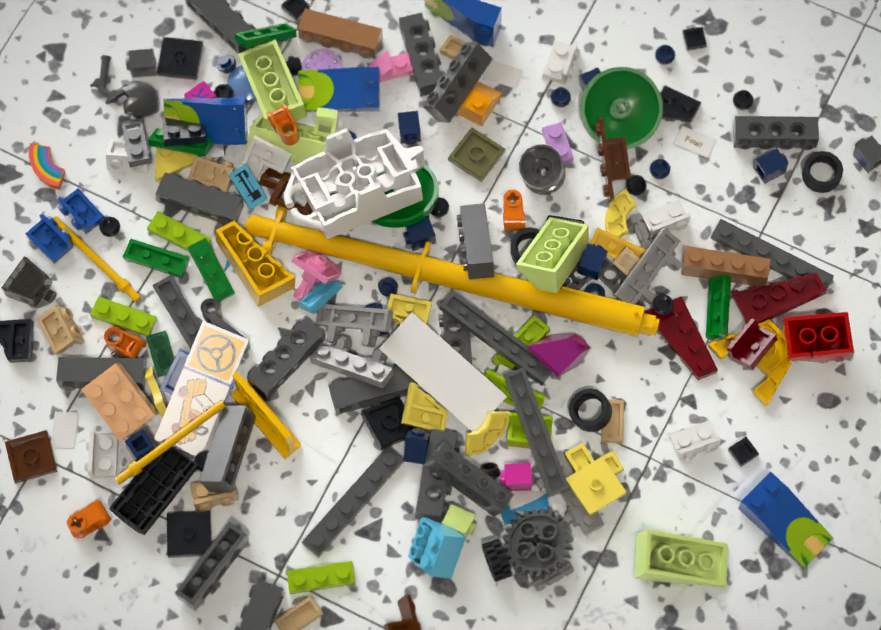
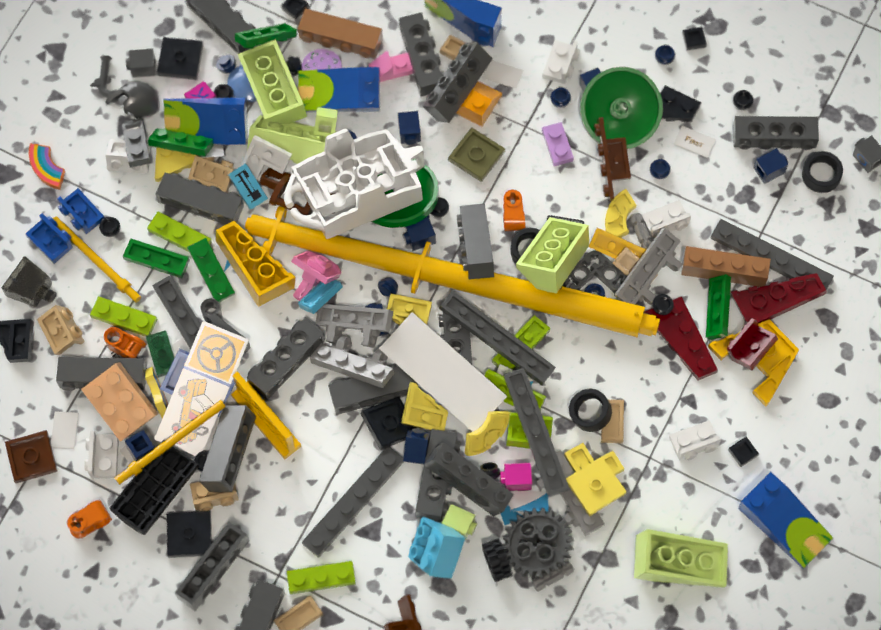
black wing [163,118,206,147] -> none
orange piece [266,103,300,146] -> none
dark grey wheel [519,144,566,195] -> none
magenta slope [527,334,591,377] -> none
dark blue brick [578,244,608,281] -> none
black plate [626,175,647,196] -> none
red piece [782,312,854,364] -> none

